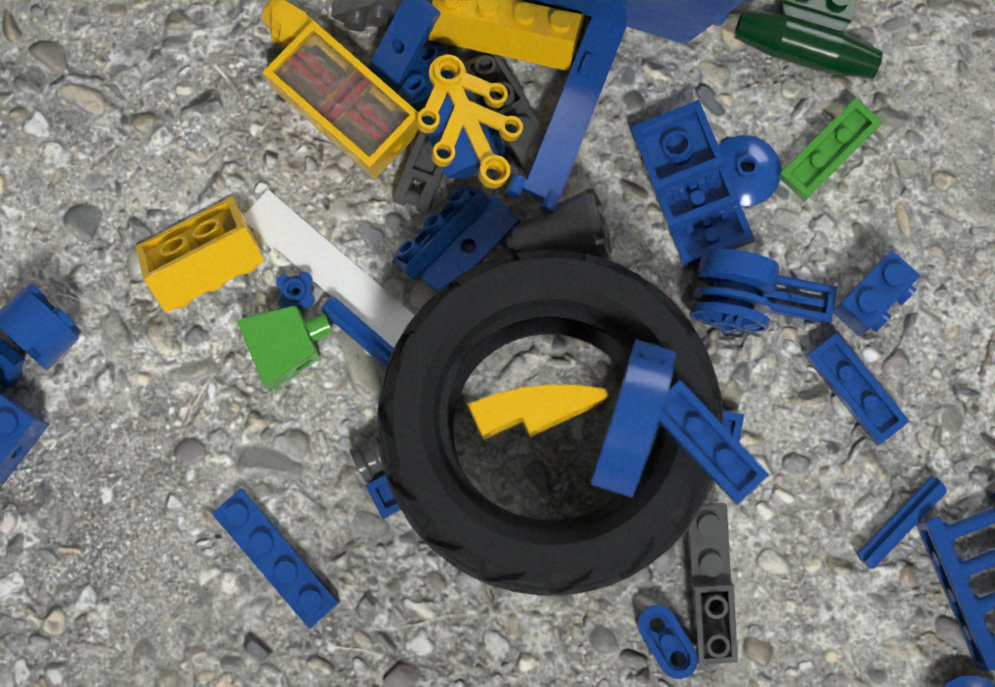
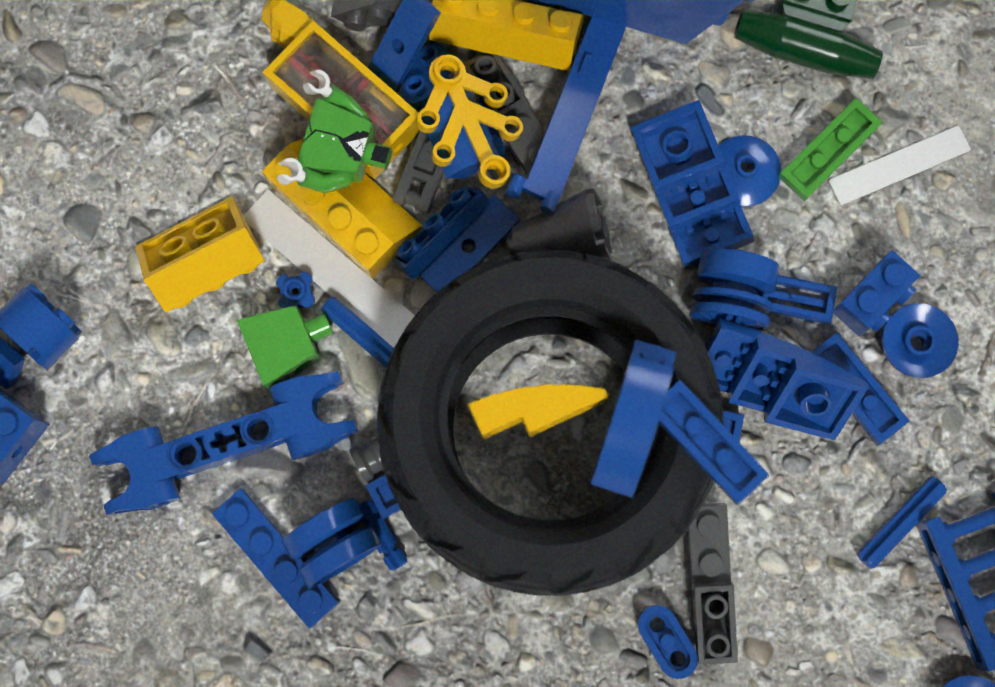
none -> blue piece [89,371,359,515]
none -> yellow slope [261,138,423,279]
none -> bright green torso [277,70,392,193]
none -> blue wheel [281,498,383,589]
none -> blue axle [359,500,407,571]
none -> blue slope [705,319,869,441]
none -> white sticker [829,126,971,205]
none -> blue dish [882,303,959,378]

